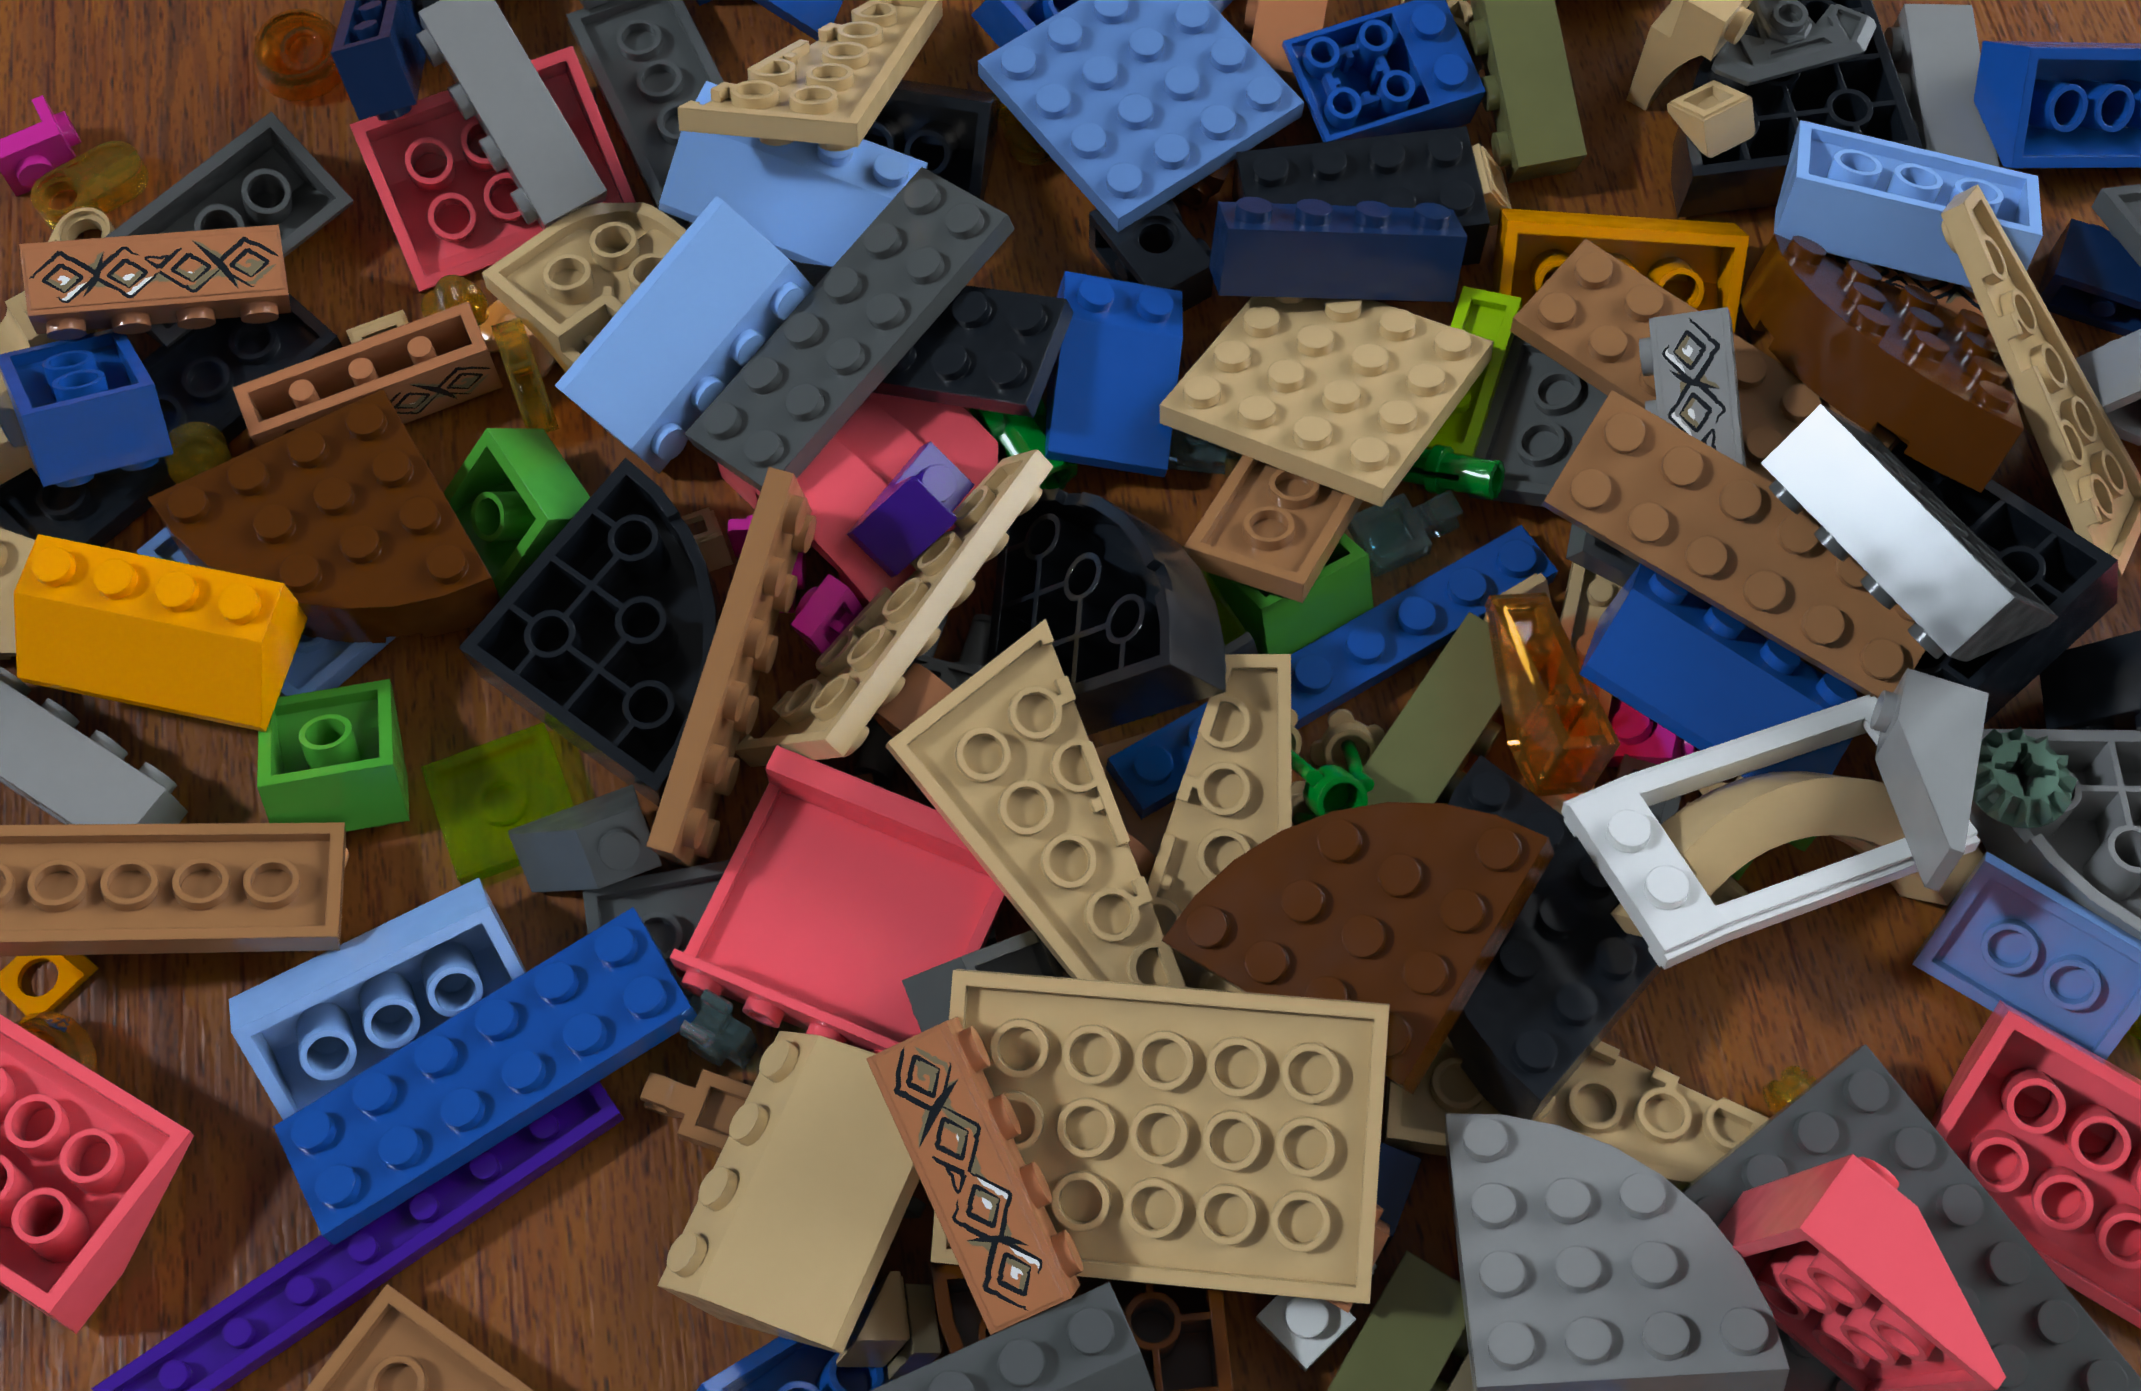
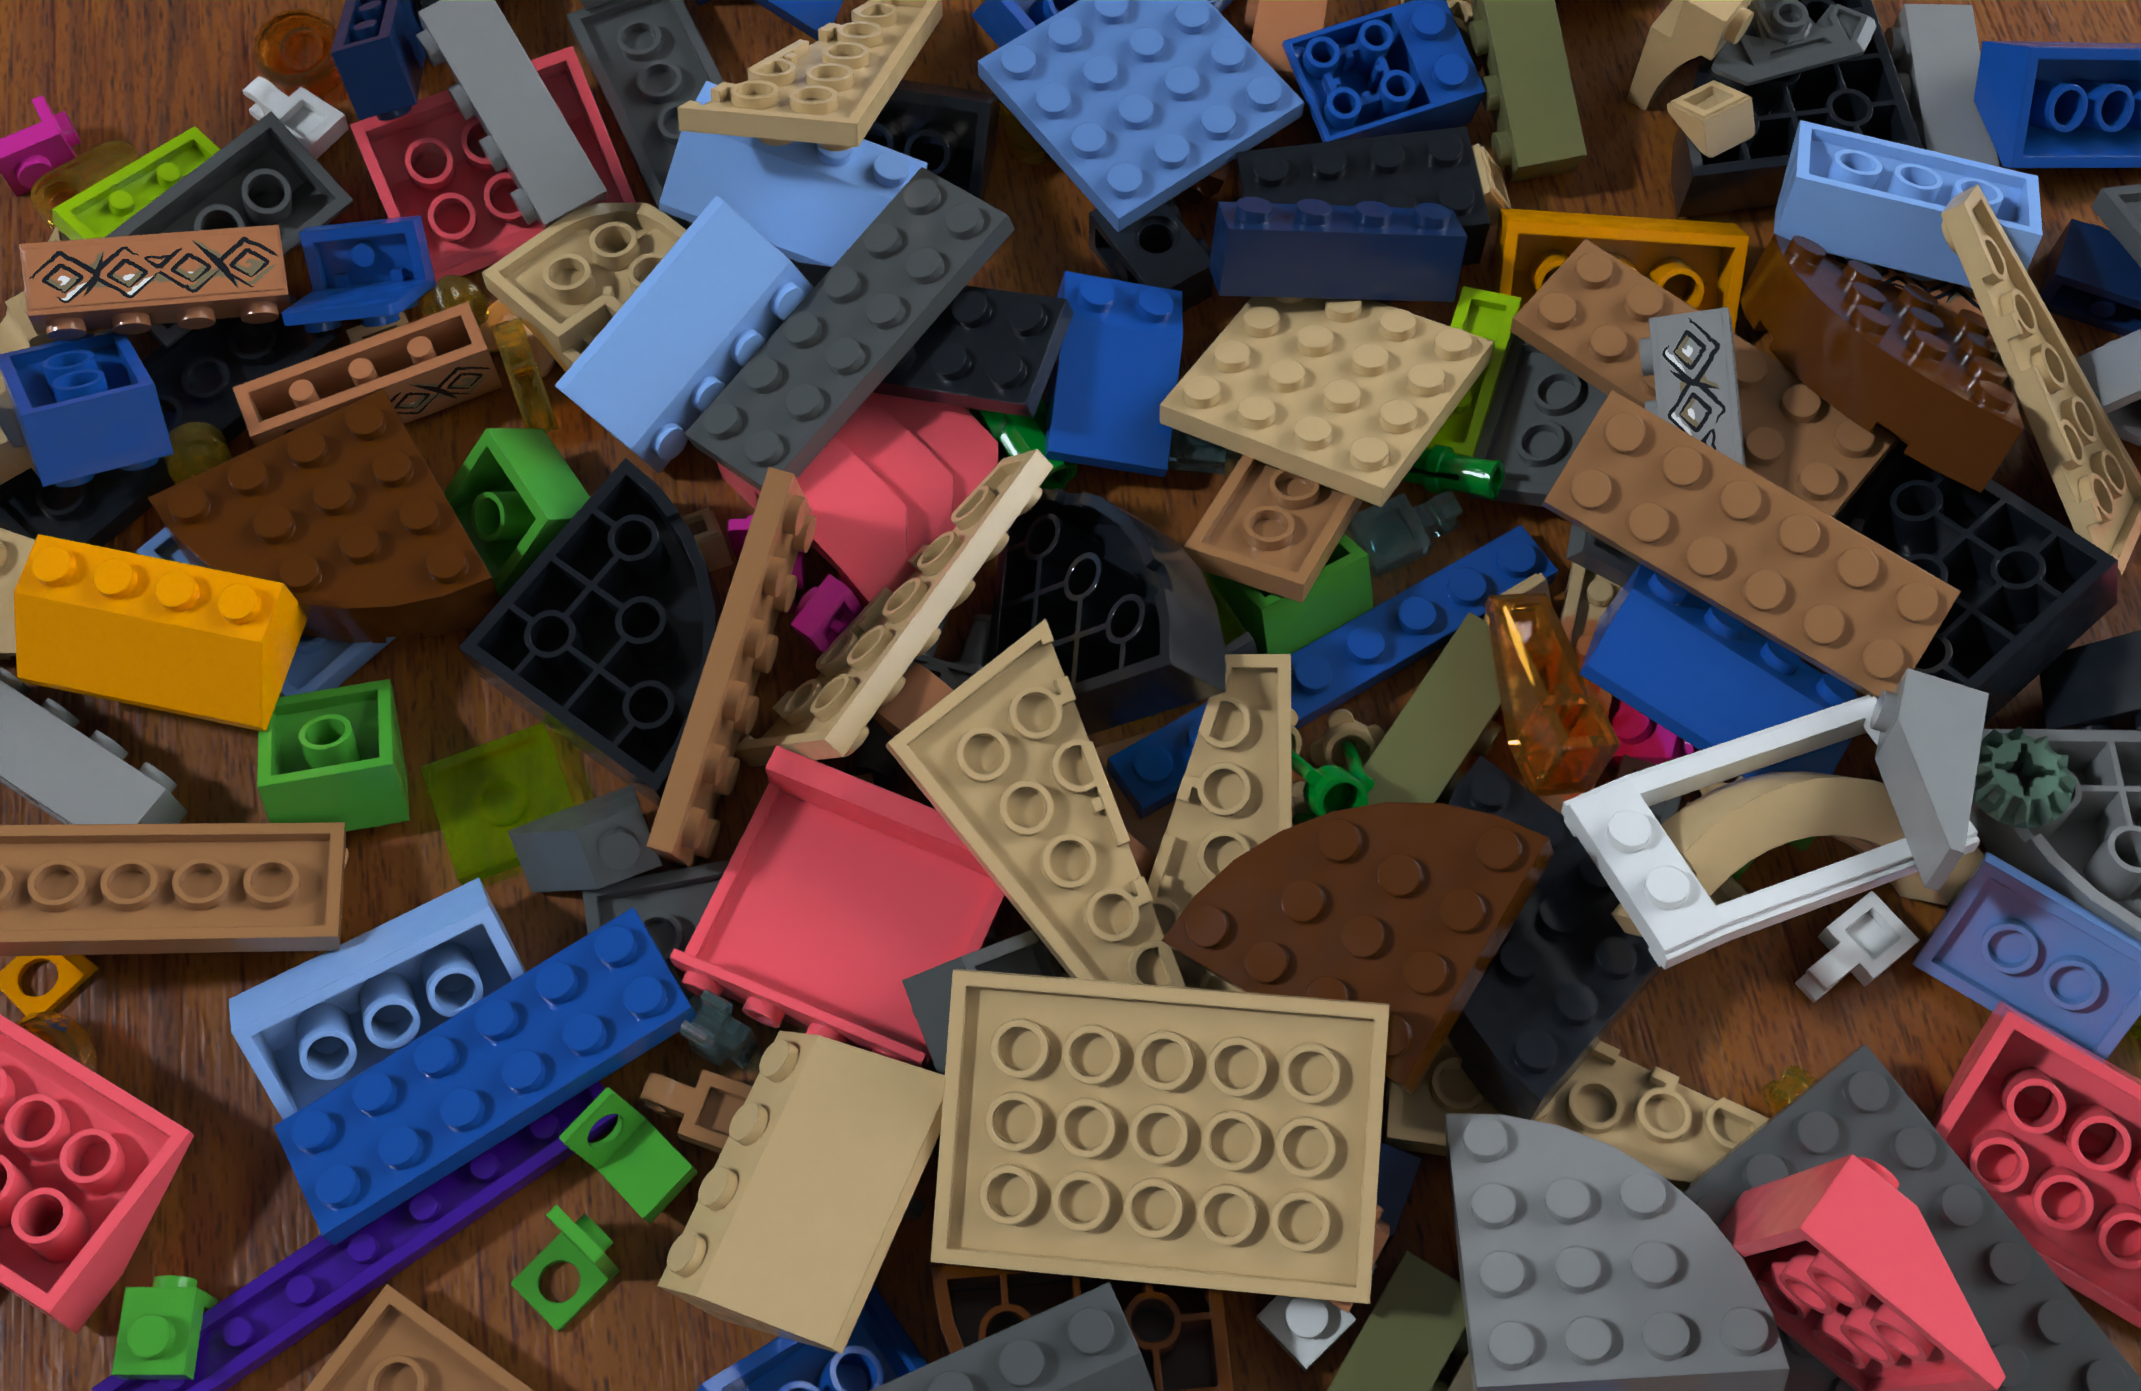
tan slope [836,1271,910,1367] -> none
dark purple slope [847,441,974,578] -> none
nougat brick [866,1016,1084,1335] -> none
dark tan plate [887,1283,945,1380] -> none
slope [1761,404,2058,662] -> none
none -> lime plate [52,126,221,240]
none -> bright green bracket [111,1275,218,1380]
none -> white plate [242,76,349,159]
none -> blue bracket [282,215,436,333]
none -> bright green bracket [511,1205,620,1332]
none -> bright green bracket [559,1087,698,1223]
none -> white plate [1795,891,1919,1003]

